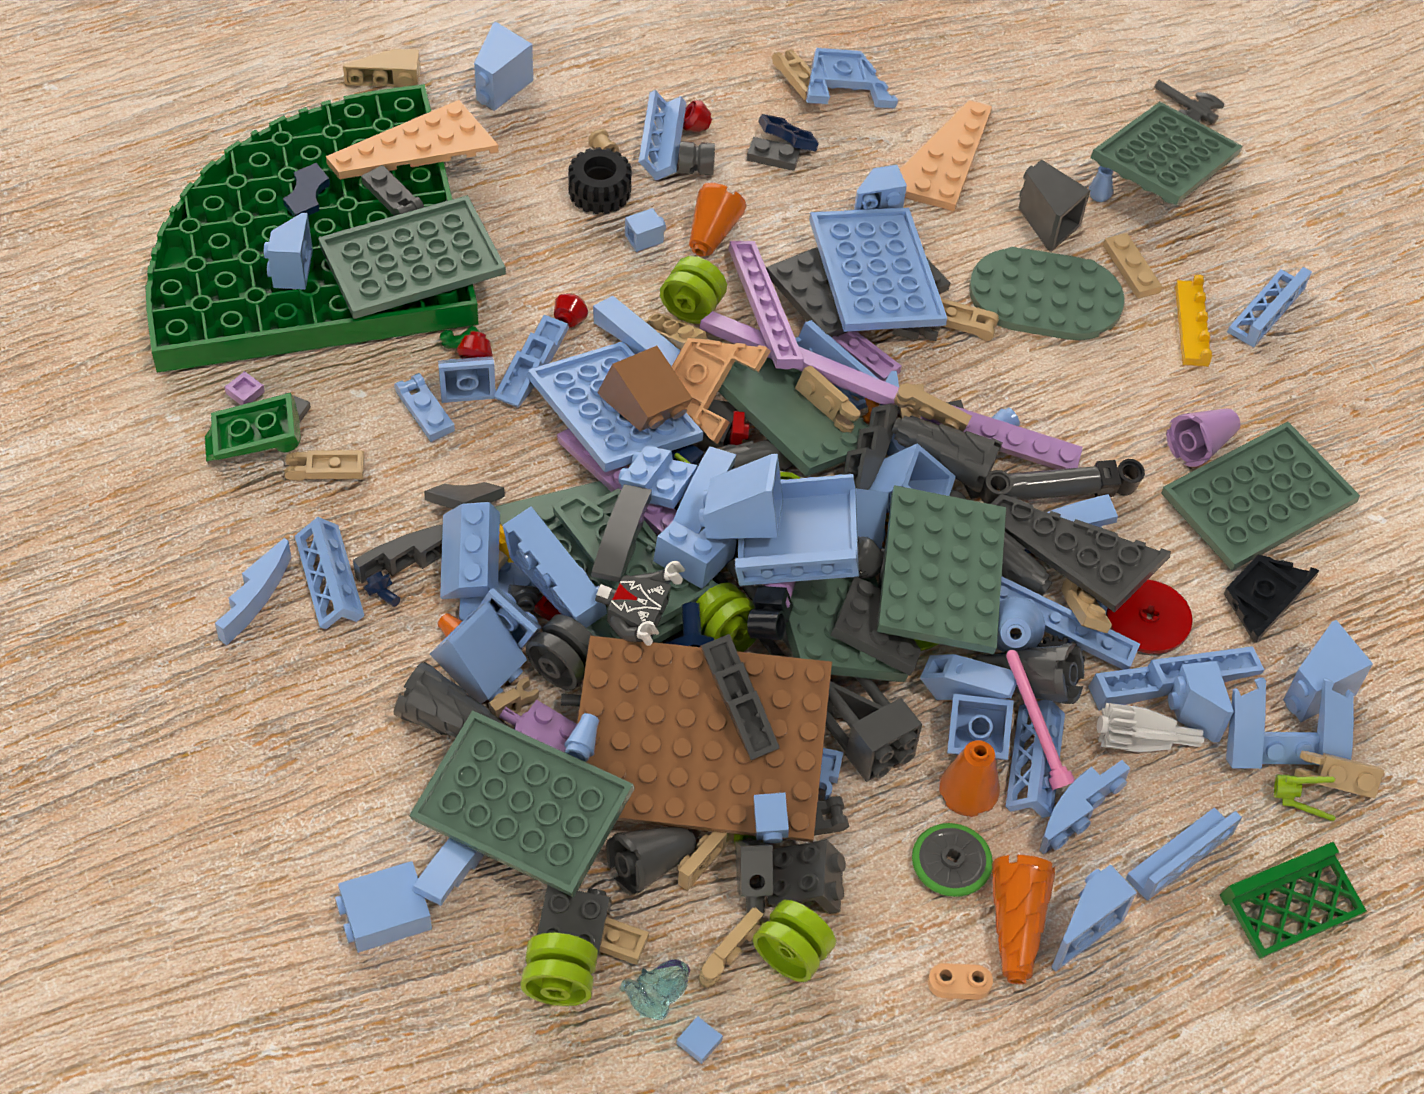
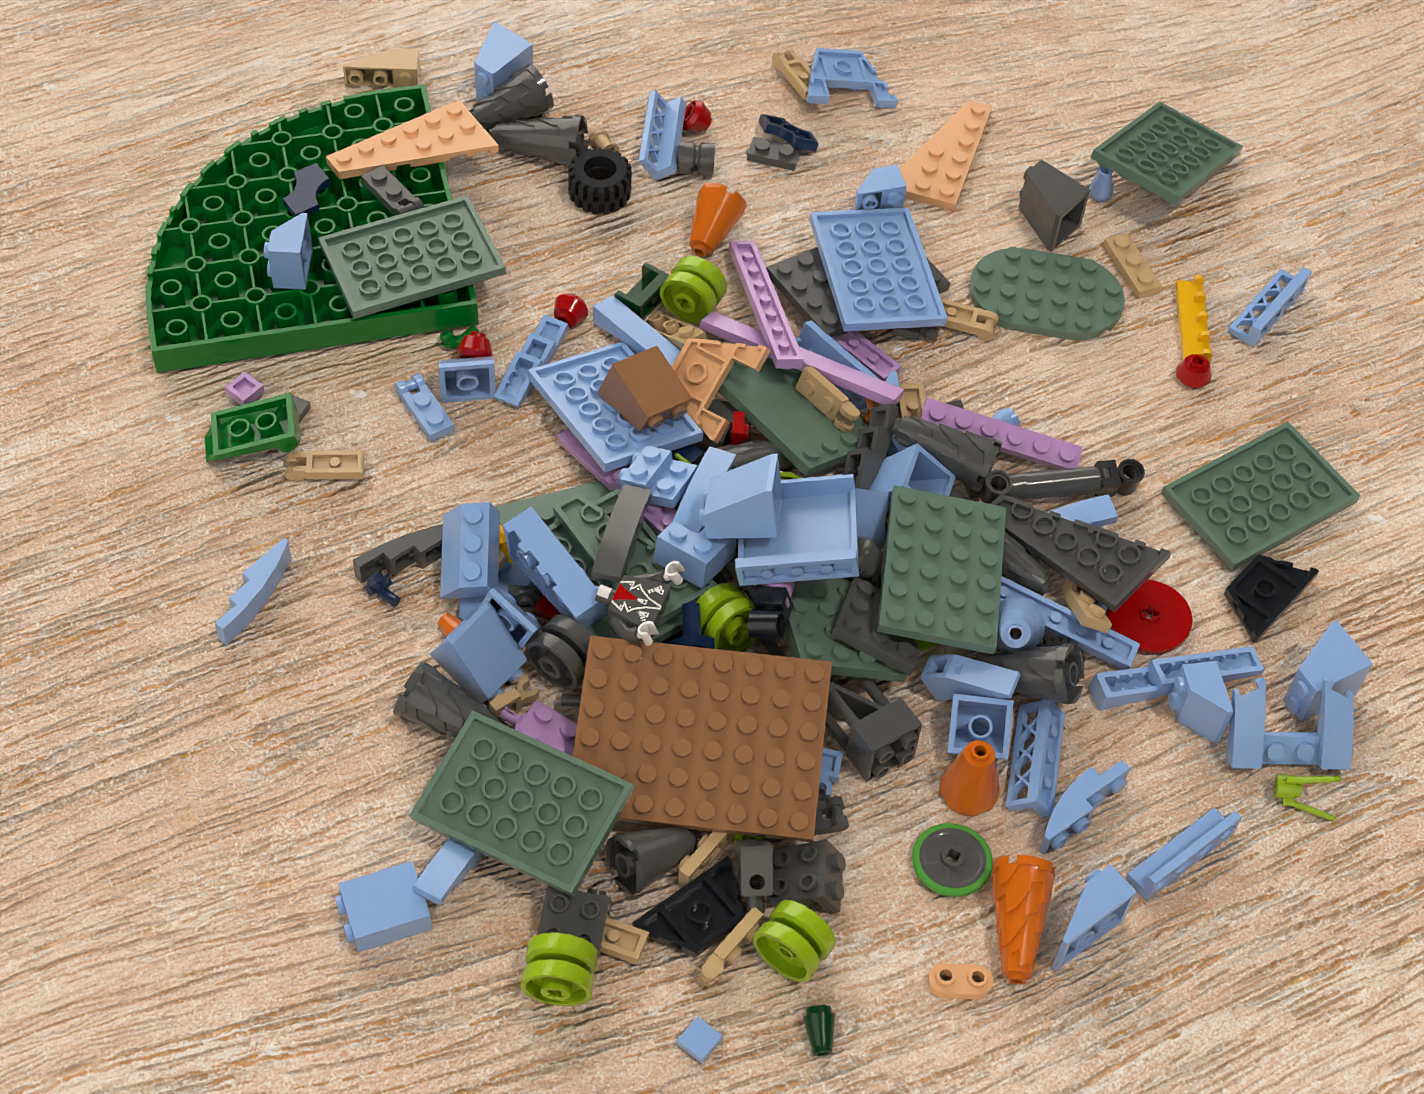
light blue fence [295,517,365,629] -> none
dark grey tile [424,482,505,509] -> none
light blue cone [564,713,600,762] -> none
clear light blue hair [620,959,690,1020] -> none
light blue brick [625,208,666,252] -> none
dark grey slope [700,634,780,760] -> none
light blue brick [753,793,789,843] -> none
tan plate [894,383,972,432] -> none
bright pink piece [1006,650,1075,790] -> none
white piece [1097,703,1204,752] -> none
dark grey piece [1154,80,1224,124] -> none
lavender cone [1166,408,1240,467] -> none
green fence [1219,841,1367,960] -> none
tan hinge [1294,751,1384,799] -> none
none -> dark grey cone [469,64,554,132]
none -> dark grey cone [489,115,588,165]
none -> dark green panel [614,262,669,320]
none -> black wing [632,856,745,958]
none -> dark green cone [803,1005,835,1056]
none -> red cone [1176,354,1212,388]

